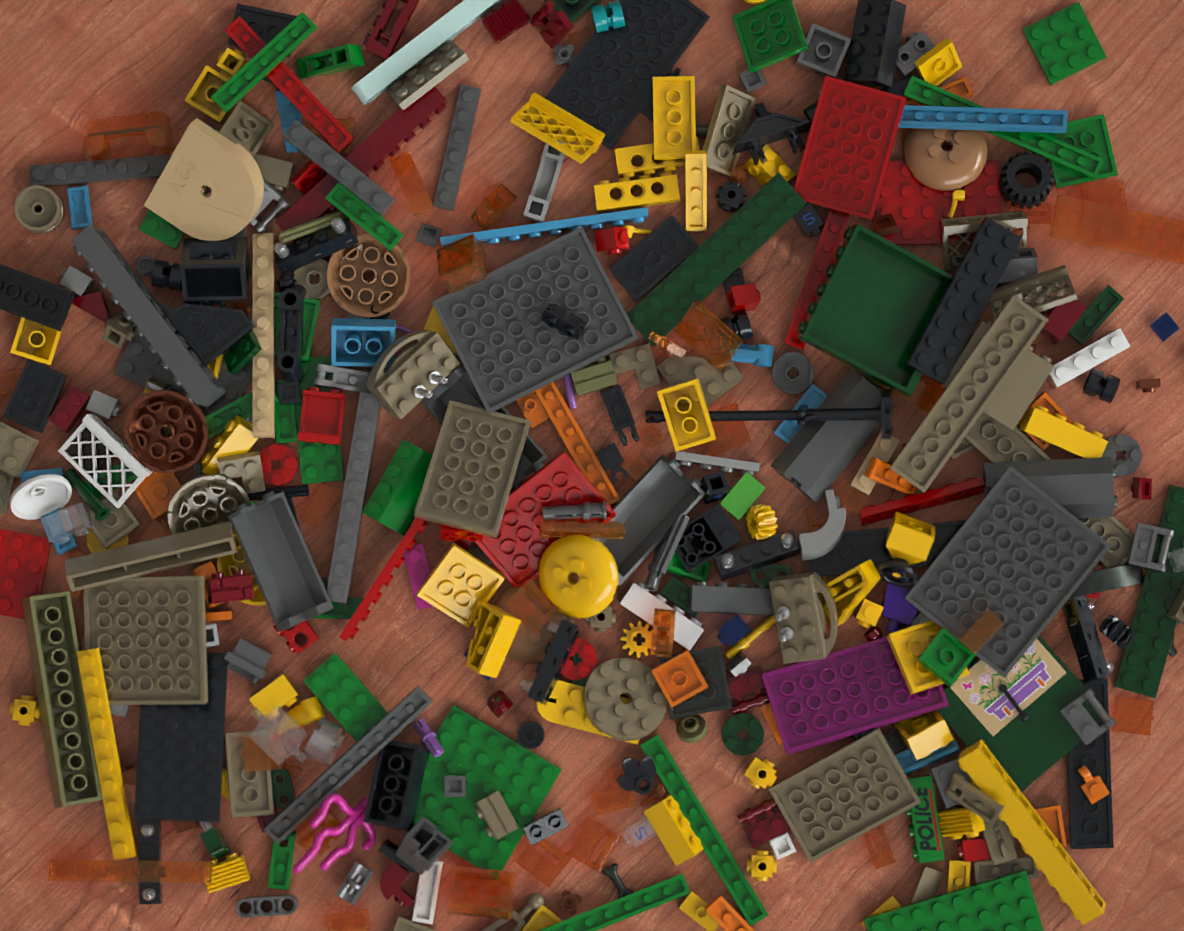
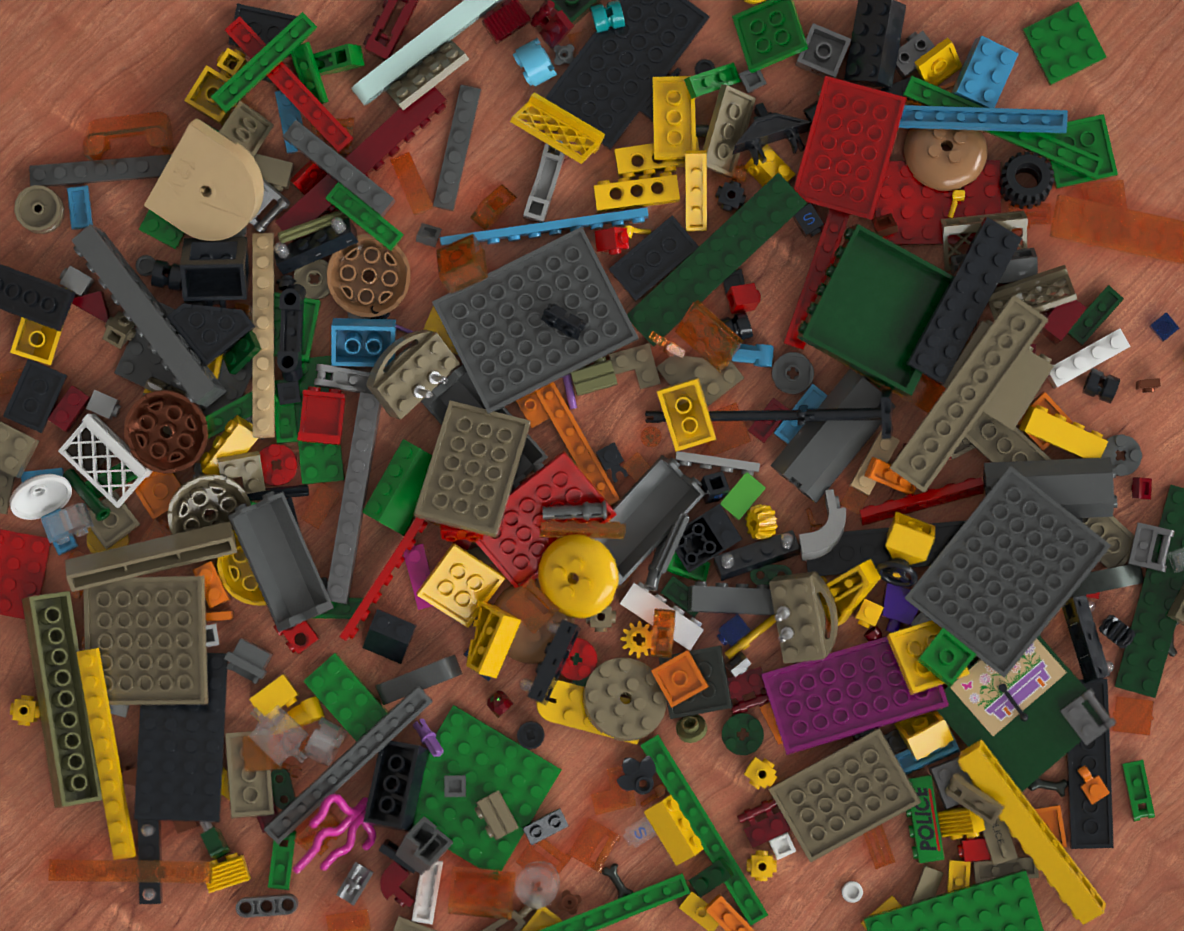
dark red brick [206,570,254,605] -> none
black hinge [600,385,640,447] -> none
clear orange plate [959,609,1004,654] -> none
none -> green tile [290,42,329,104]
none -> black slope [363,609,417,664]
none -> dark grey beam [376,655,463,705]
none -> medium azure brick [513,38,557,87]
none -> clear brick [515,861,560,909]
none -> green plate [684,62,741,99]
none -> dark green plate [688,857,734,898]
none -> black plate [695,59,715,75]
none -> dark red plate [747,397,789,444]
none -> white tile [841,881,863,903]
none -> dark azure brick [951,36,1019,108]
none -> pearl dark grey piece [1028,778,1068,797]
none -> green plate [1121,760,1155,822]

